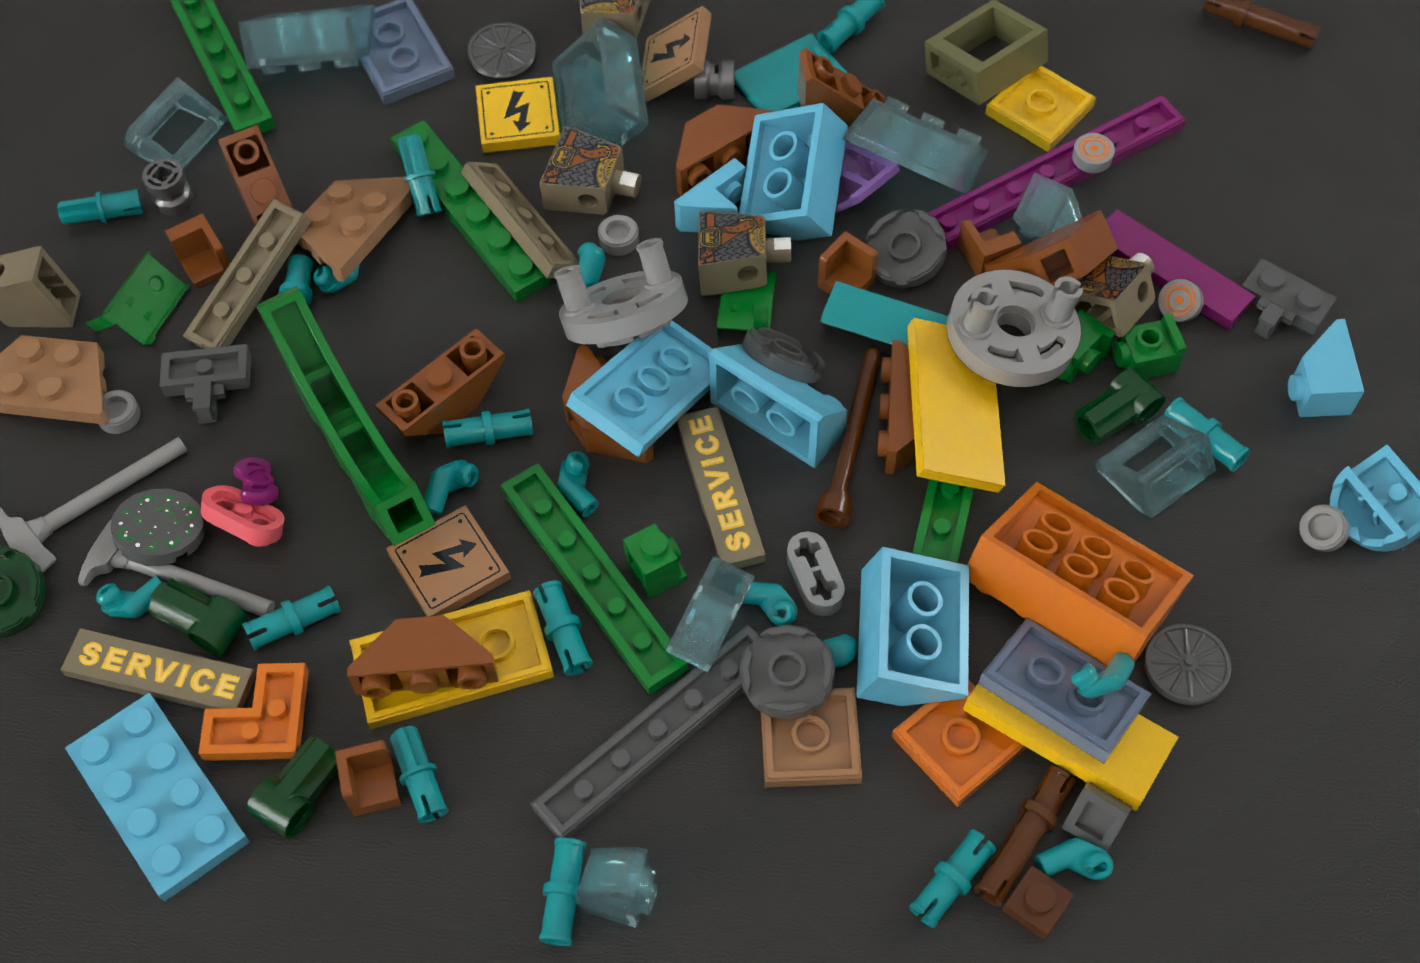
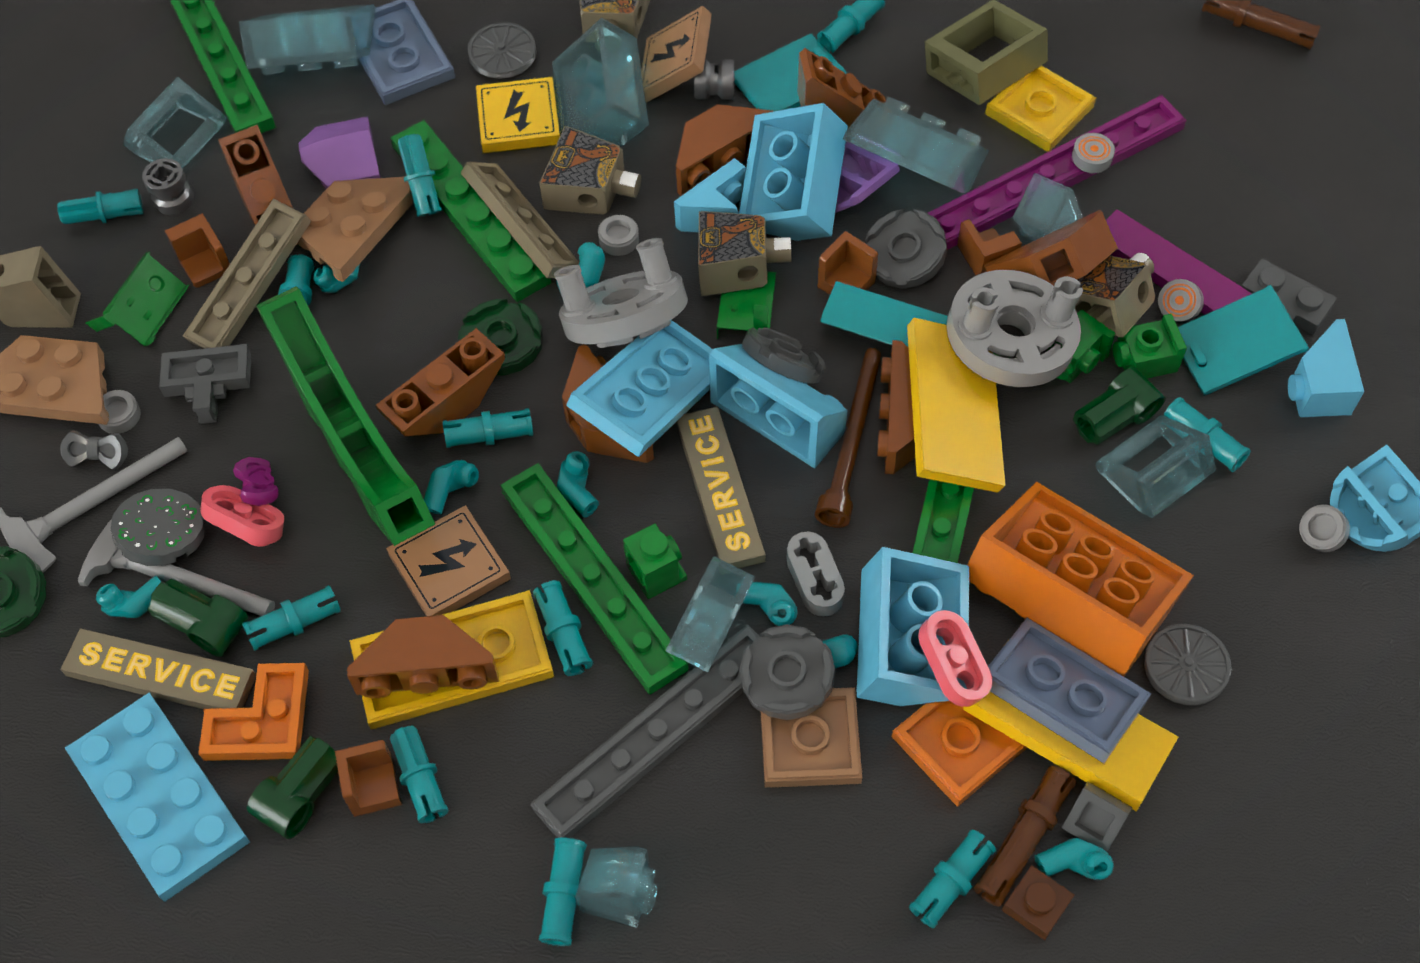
teal arm [1071,653,1135,699] -> none
none -> dark grey piece [60,430,128,470]
none -> medium lavender slope [299,116,381,189]
none -> dark green tile [458,299,543,376]
none -> coral plate [918,610,992,707]
none -> teal container [1178,285,1309,396]

